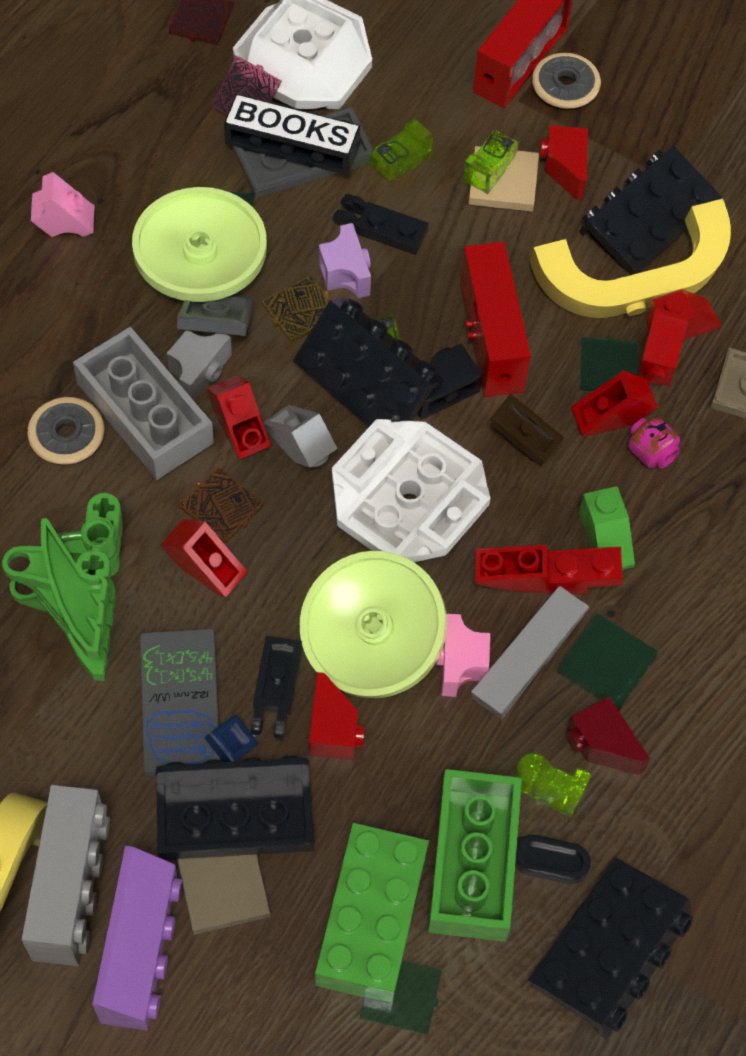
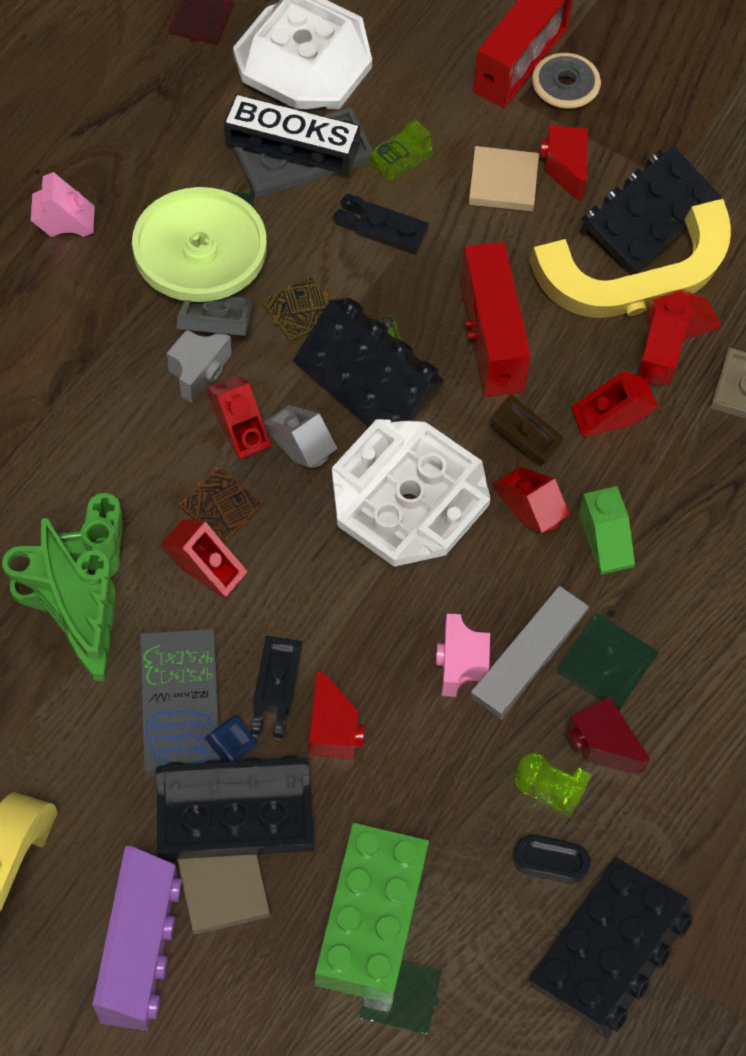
light grey brick [22,785,110,966] -> none
wheel [28,397,105,465] -> none
light grey brick [73,326,214,480] -> none
clear pink piece [211,56,282,114] -> none
yellowish green dish [300,551,447,698] -> none
lavender brick [318,223,371,298] -> none
black slope [418,344,483,420] -> none
bright green brick [428,769,522,942] -> none
clear neon green leg [463,130,519,194] -> none
red slope [475,545,623,594] -> none
clear green piece [580,336,638,392] -> none
dark pink head [629,417,681,469] -> none
none -> red slope [492,466,570,533]

